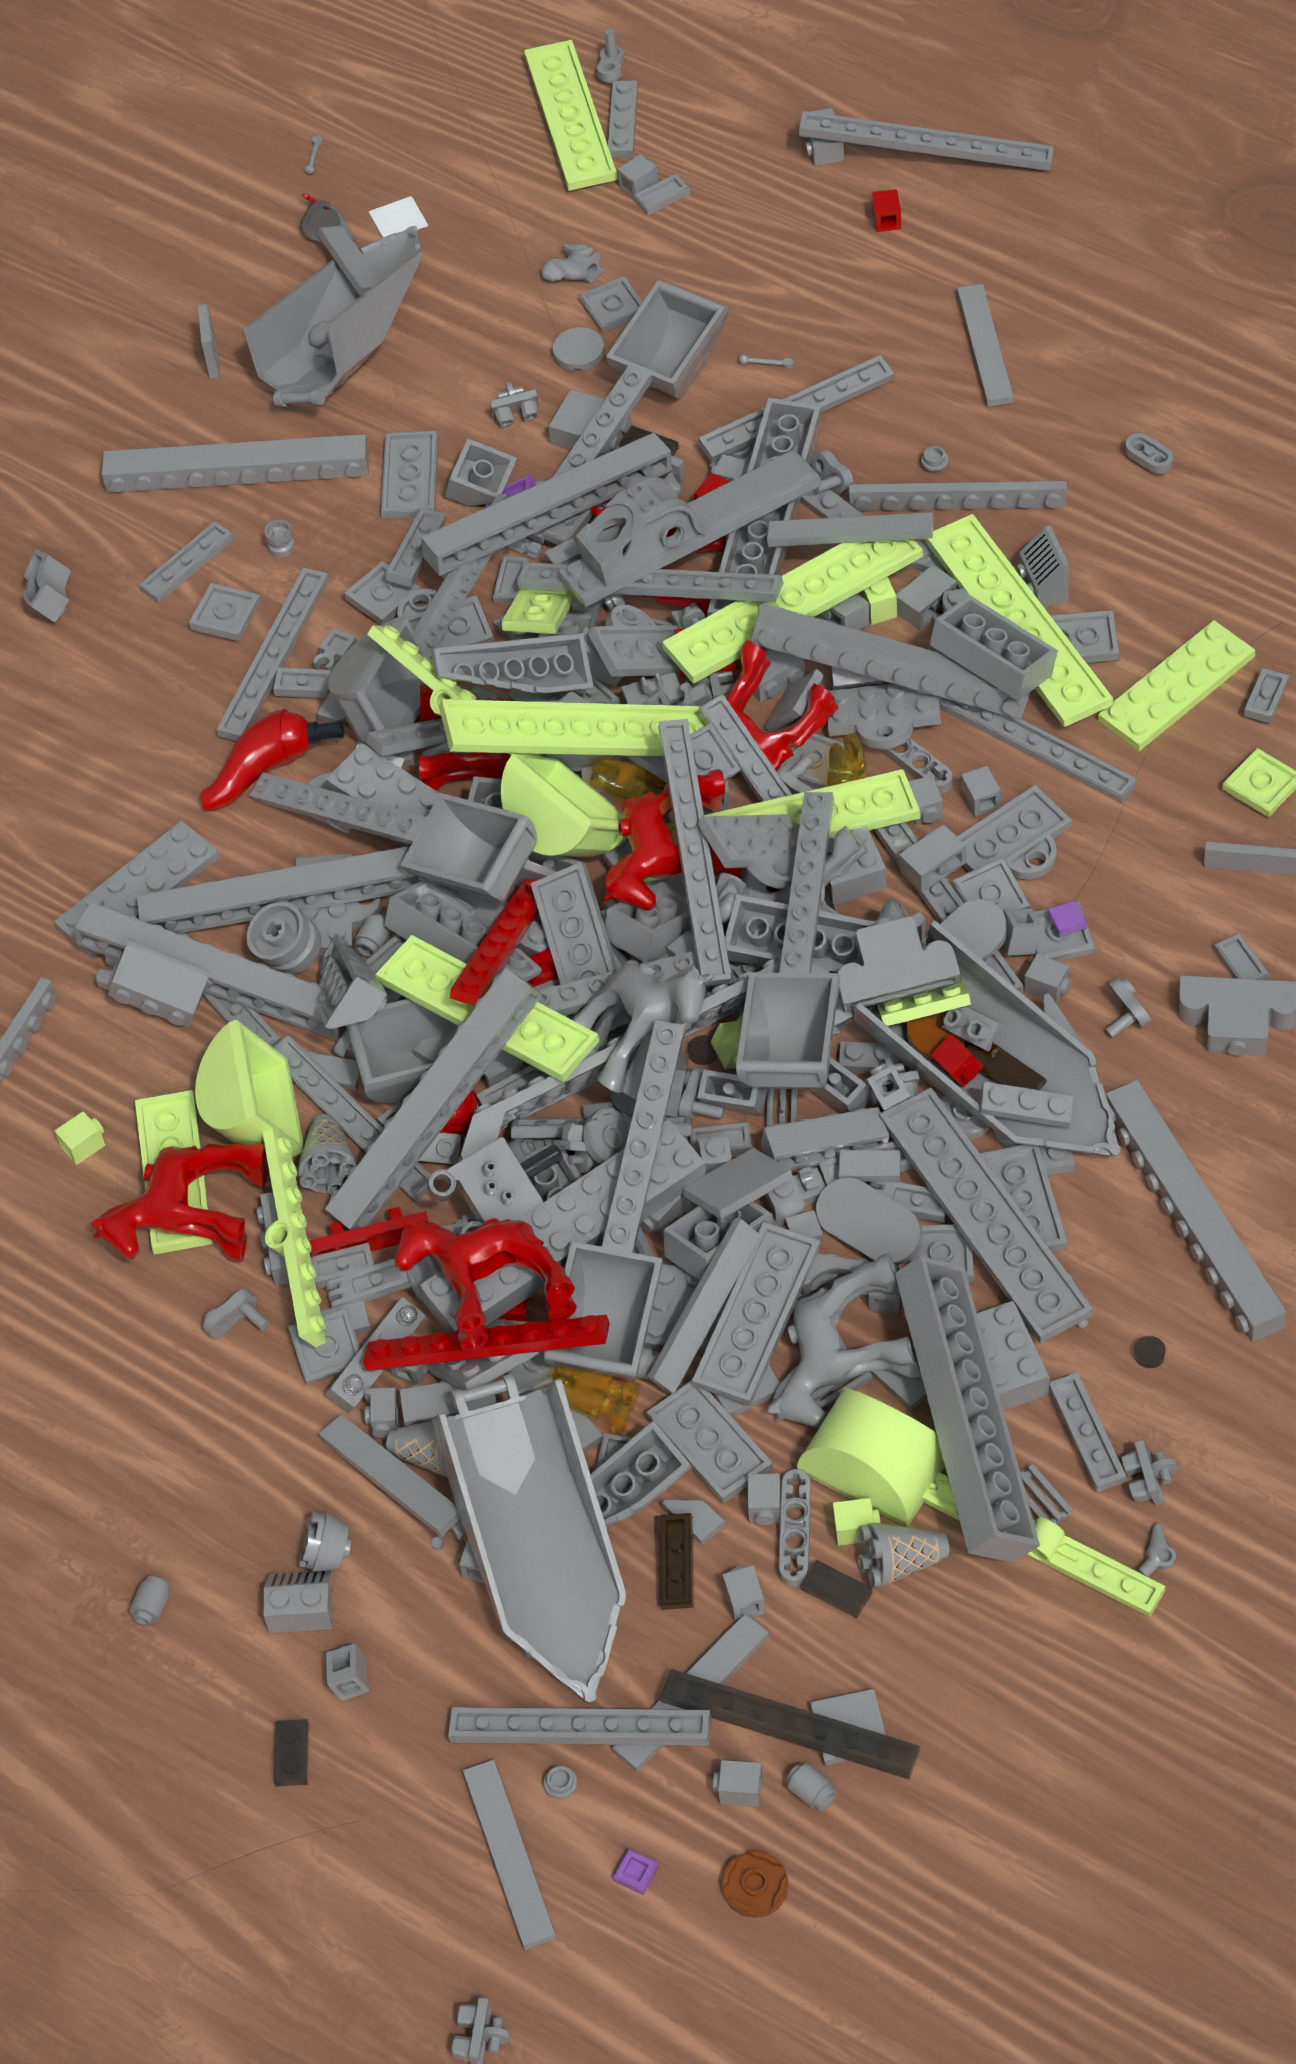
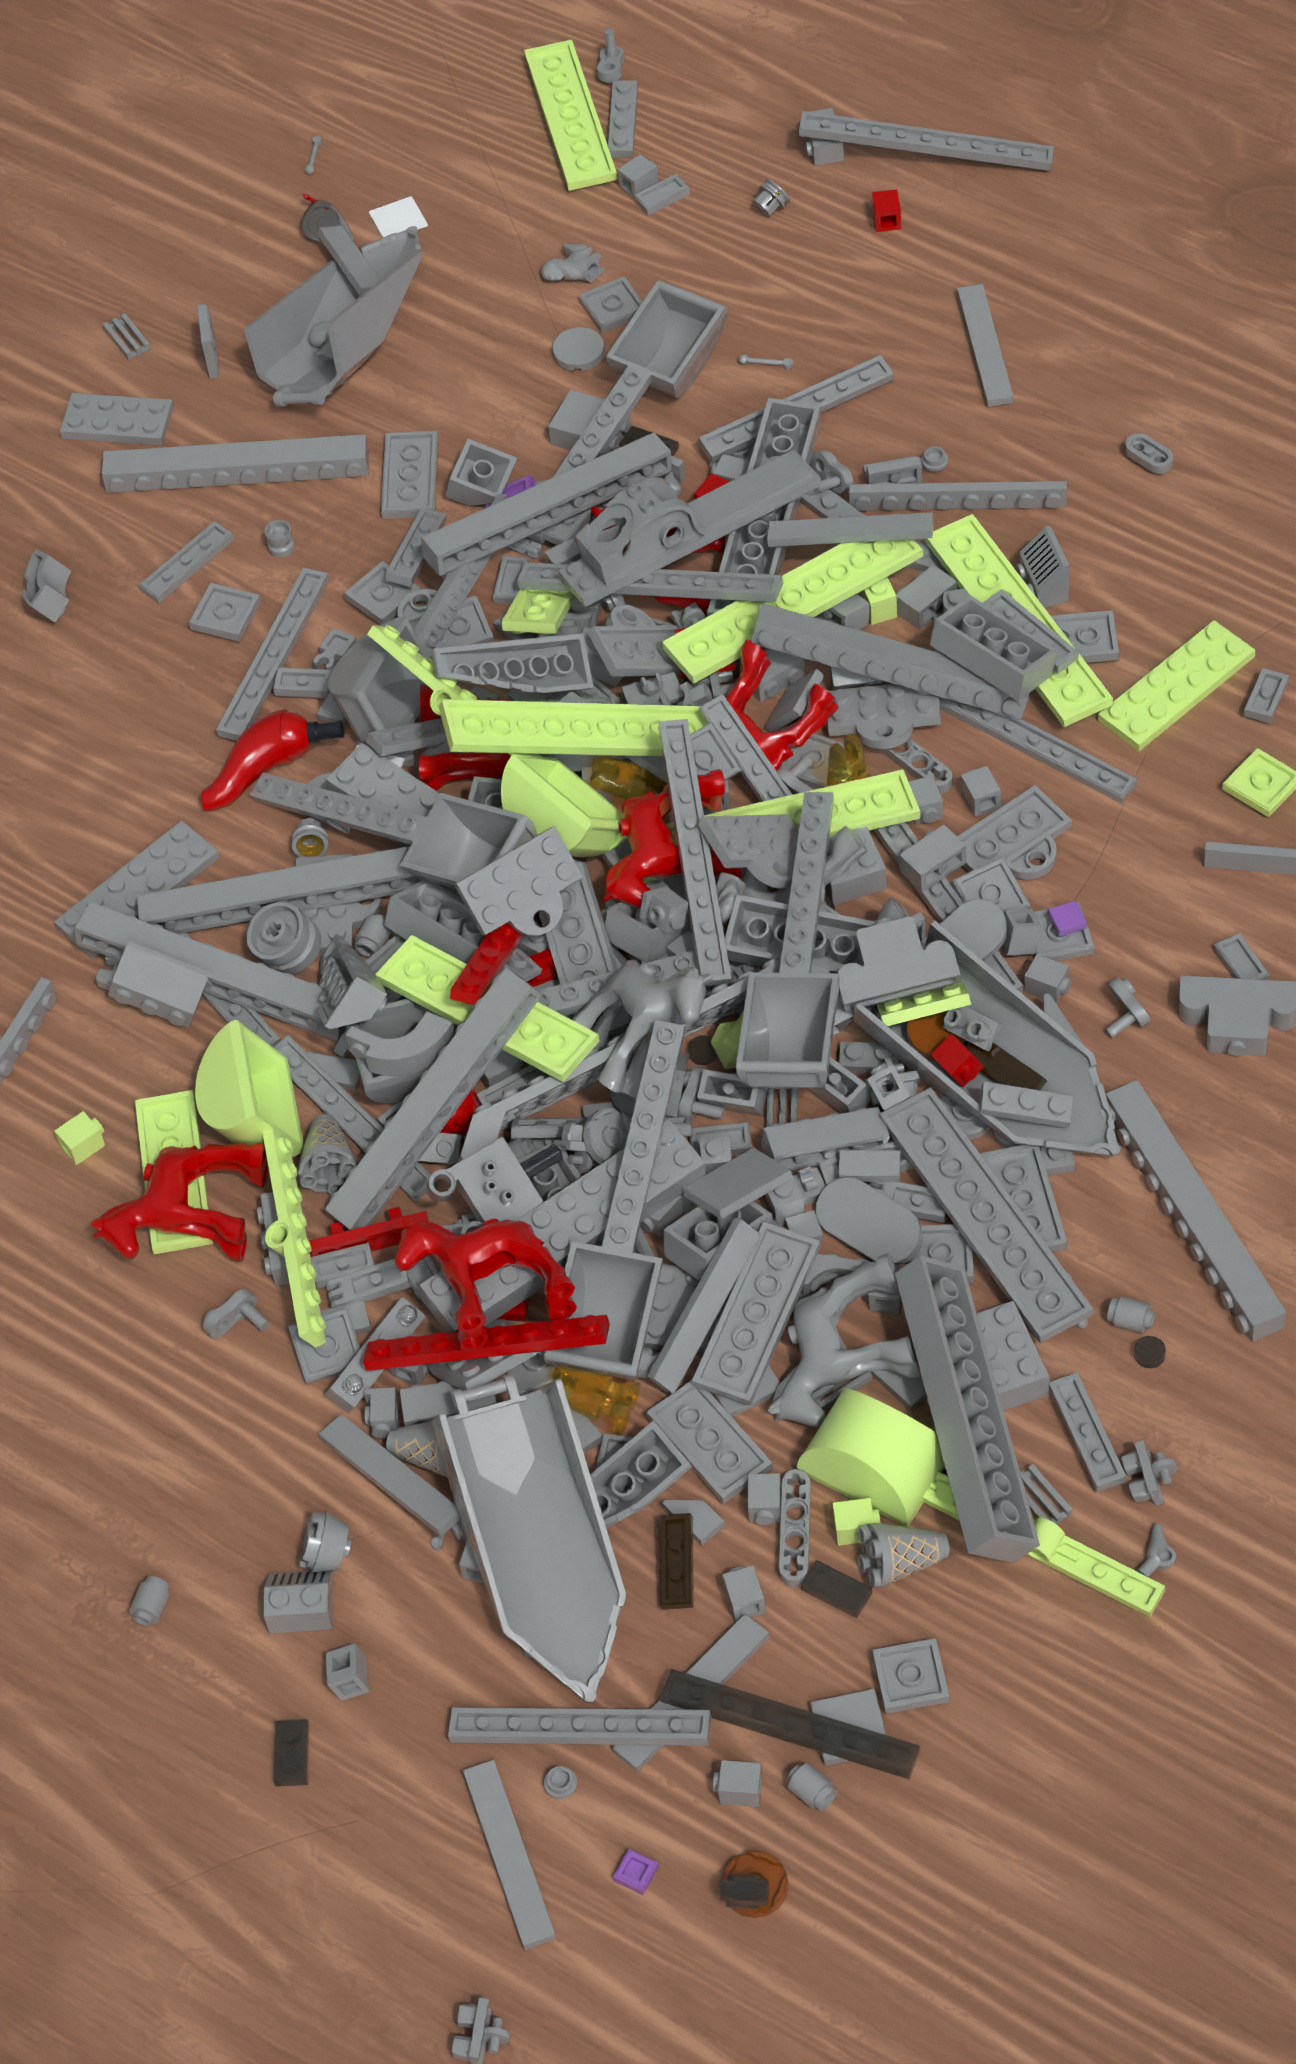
light grey hips [490,382,538,428] -> none
none -> light grey plate [60,393,174,445]
none -> light grey tile [103,313,151,361]
none -> light grey piece [292,818,328,857]
none -> light grey arch [345,1011,455,1076]
none -> light grey plate [454,826,583,936]
none -> light grey brick [639,886,688,933]
none -> clear smoke brick [720,1873,769,1909]
none -> light grey piece [753,178,790,217]
none -> light grey panel [863,456,922,484]
none -> light grey plate [872,1638,950,1714]
none -> light grey plate [983,589,1079,674]
none -> light grey brick [1107,1296,1156,1334]

